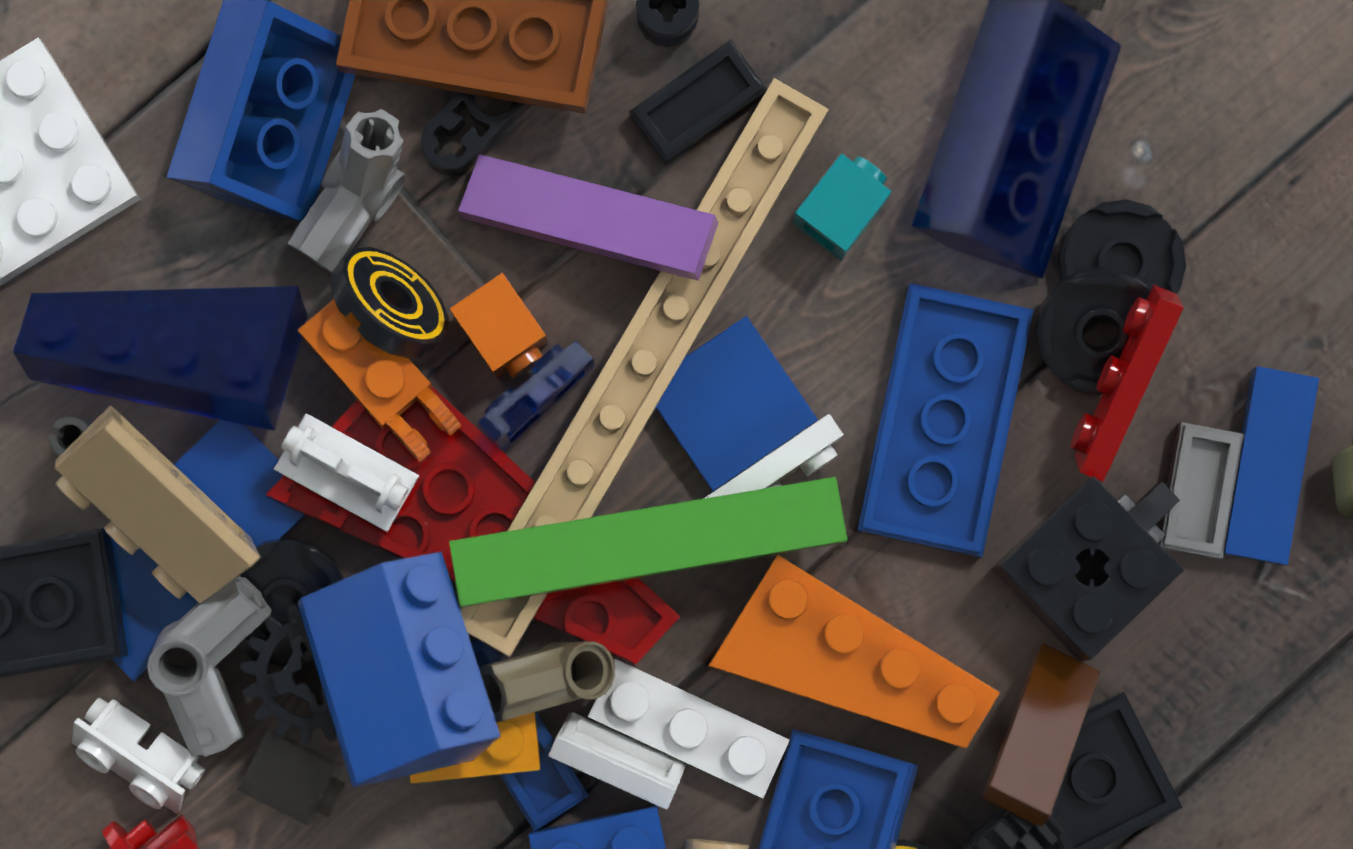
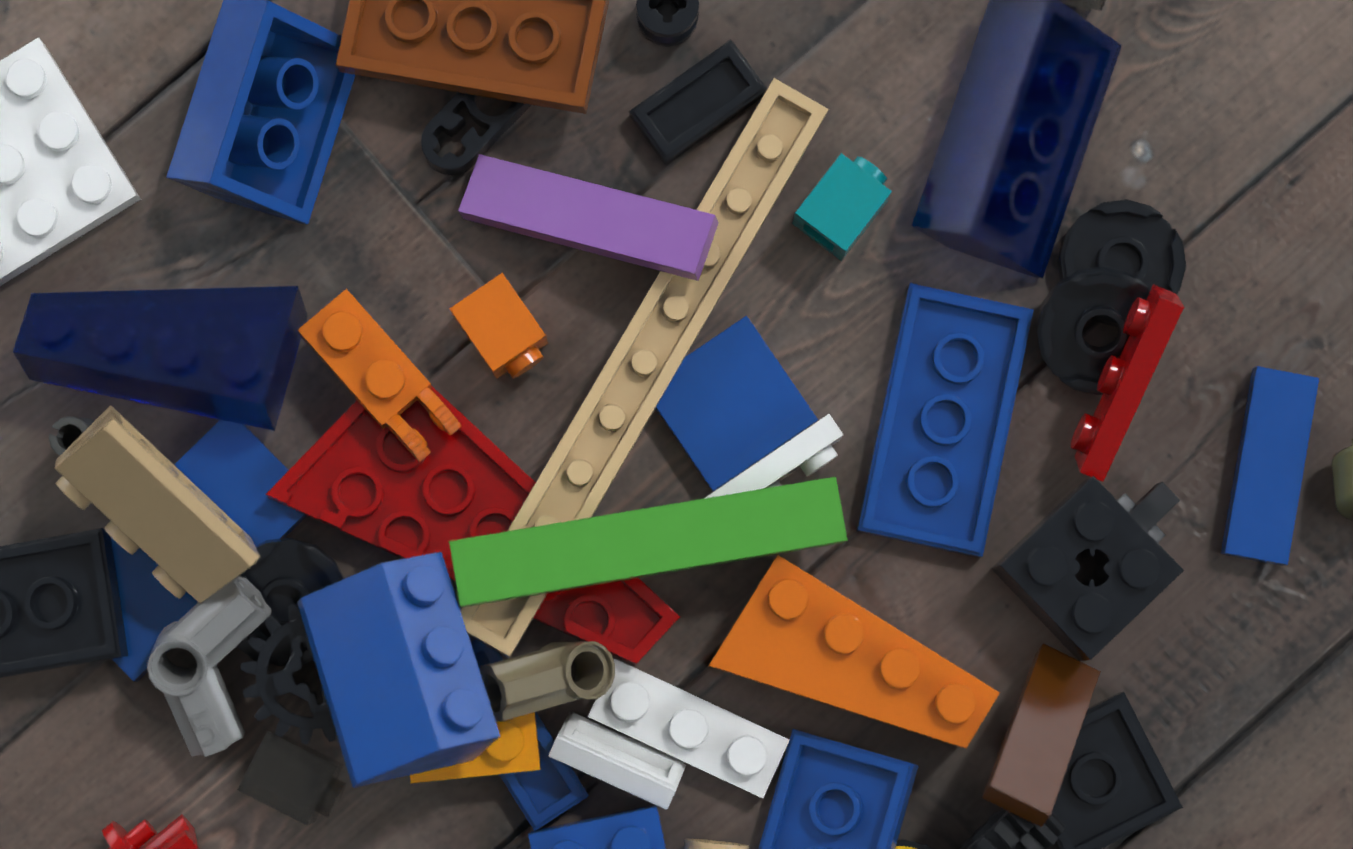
white hinge [72,697,206,814] -> none
white hinge [274,413,419,532] -> none
light grey piece [288,109,406,274] -> none
black tile [330,247,449,359] -> none
clear blue wing [478,341,595,452] -> none
light grey tile [1158,422,1244,560] -> none

